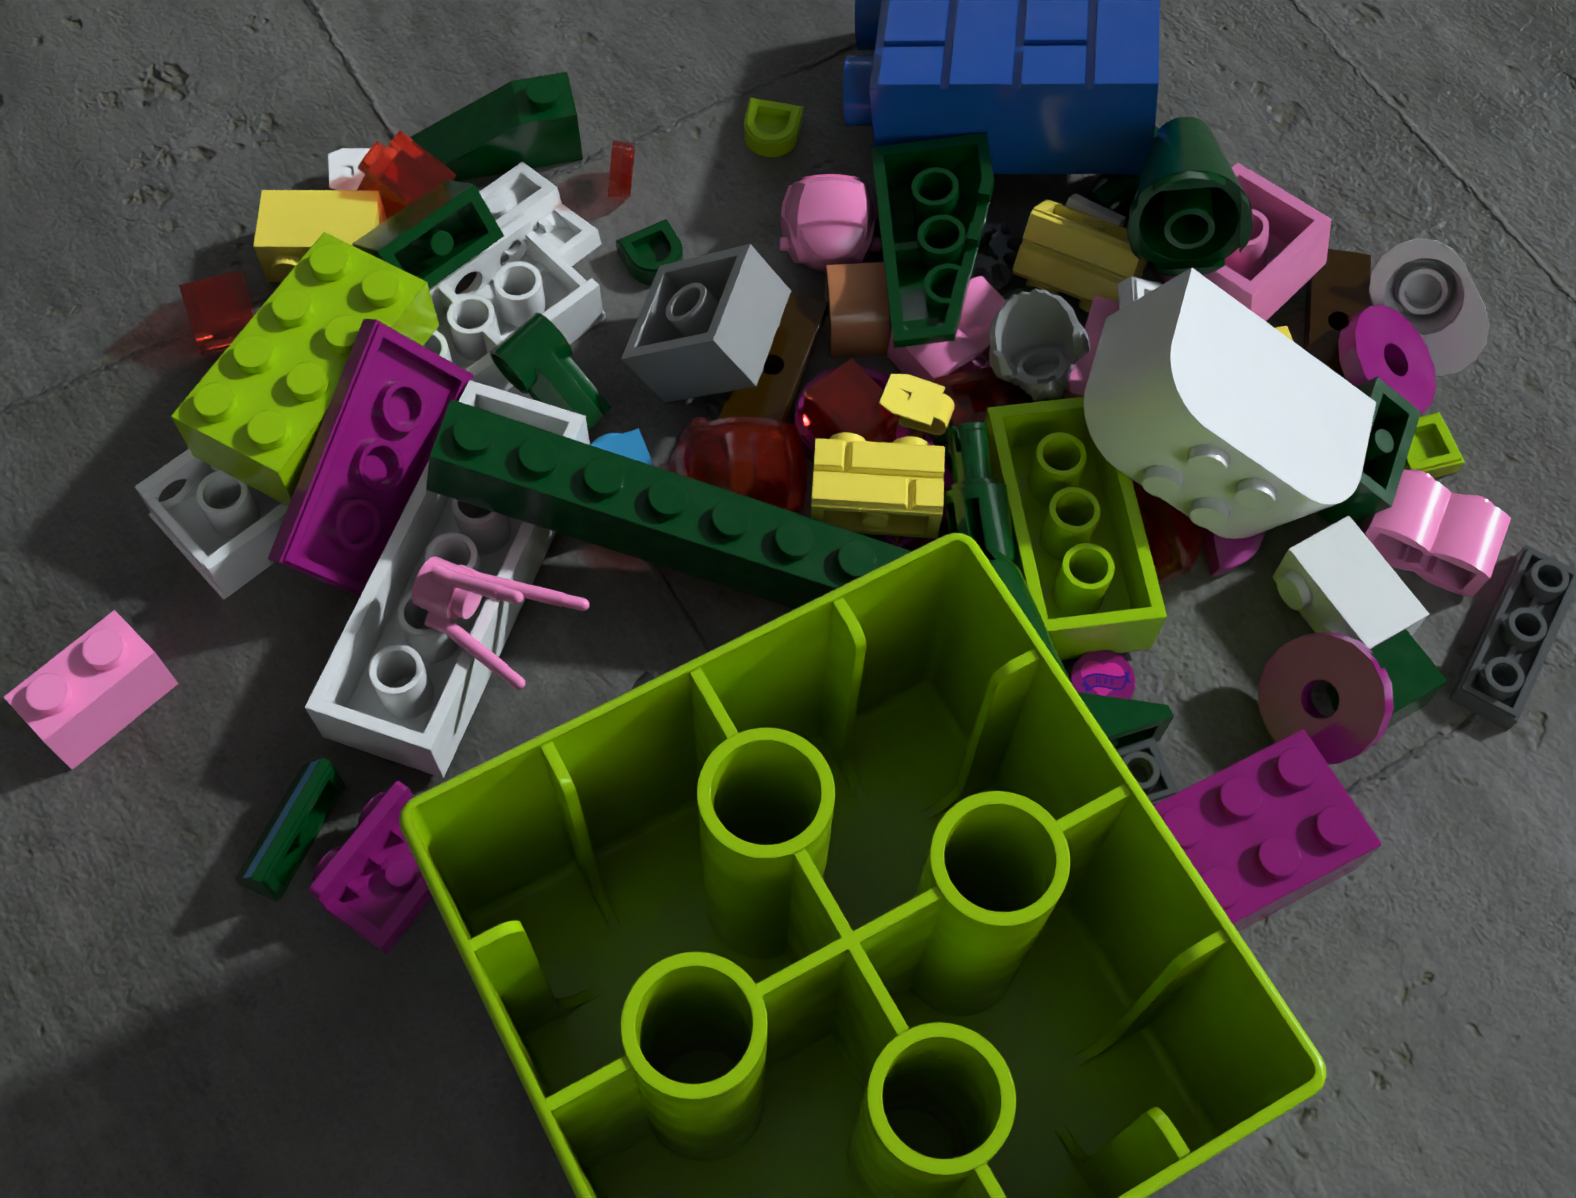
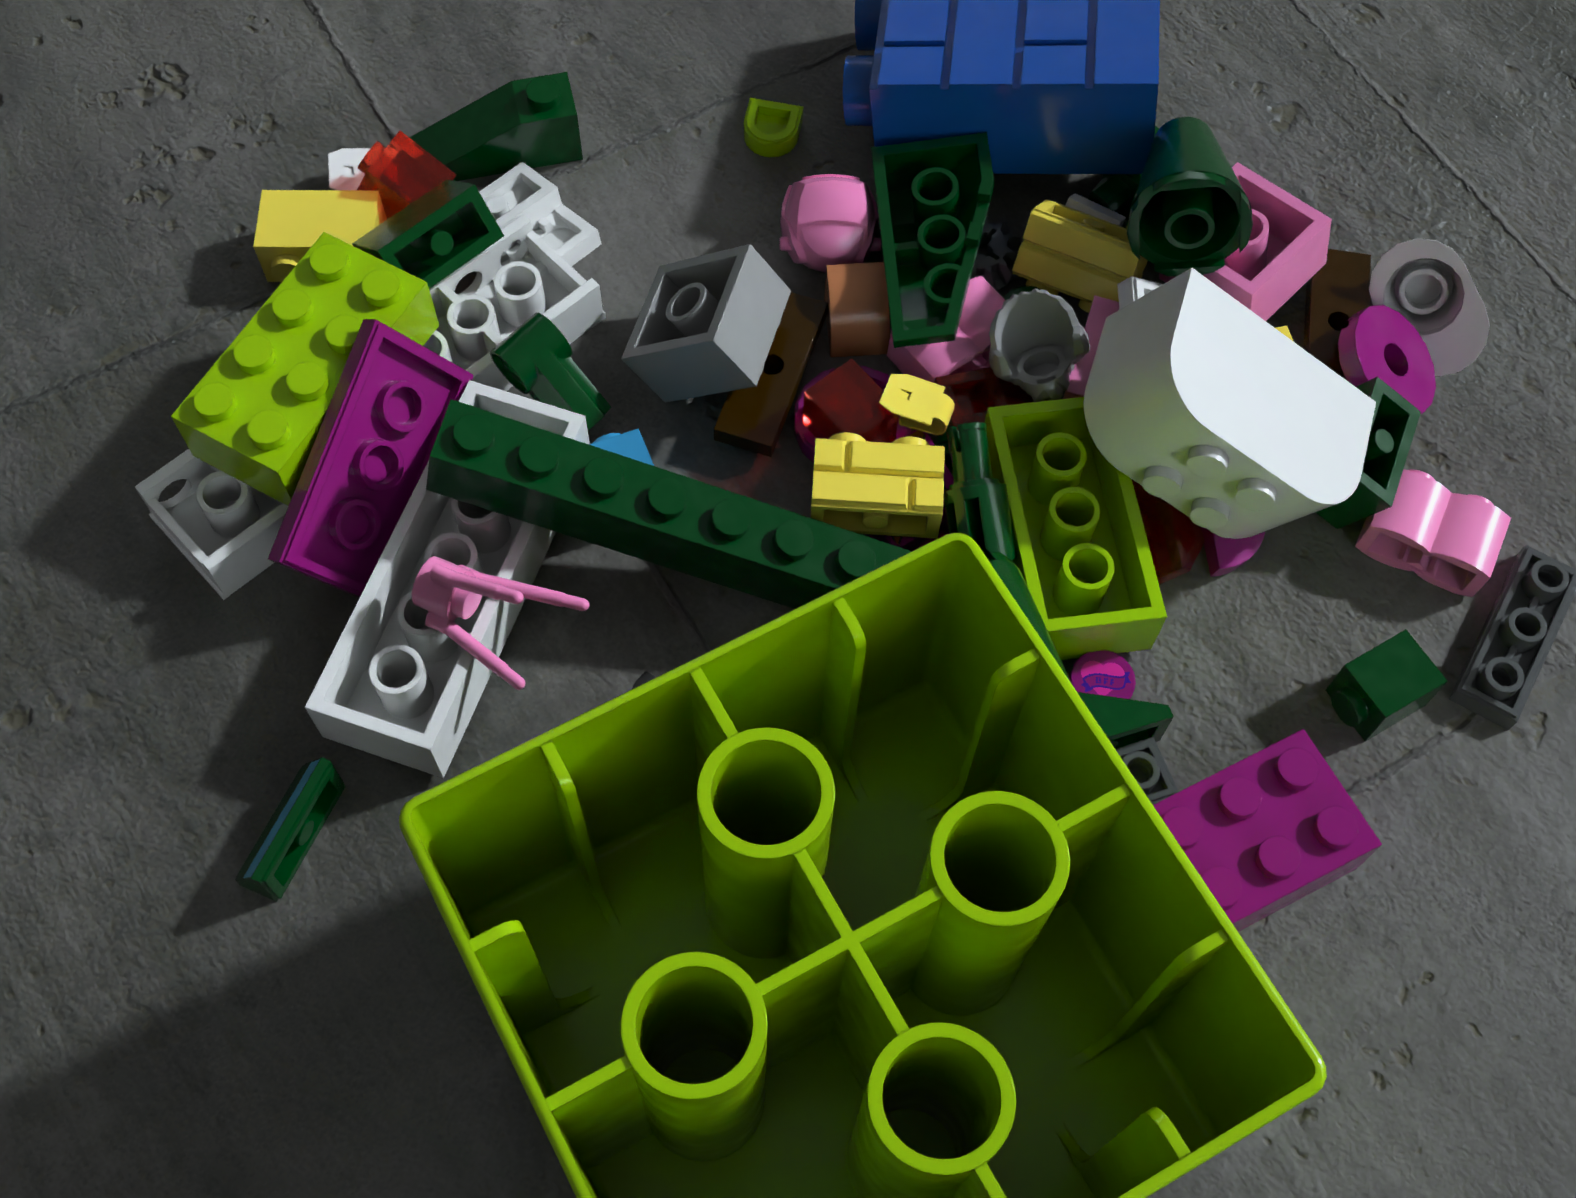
bright pink brick [4,610,179,770] -> none
clear red brick [179,270,256,356] -> none
magenta bracket [308,781,432,955] -> none
clear red tile [608,140,635,200] -> none
dark green tile [616,219,683,285] -> none
clear red helmet [668,417,807,513] -> none
tile [1258,633,1394,764] -> none
white brick [1272,516,1430,650] -> none
lime tile [1404,412,1465,478] -> none

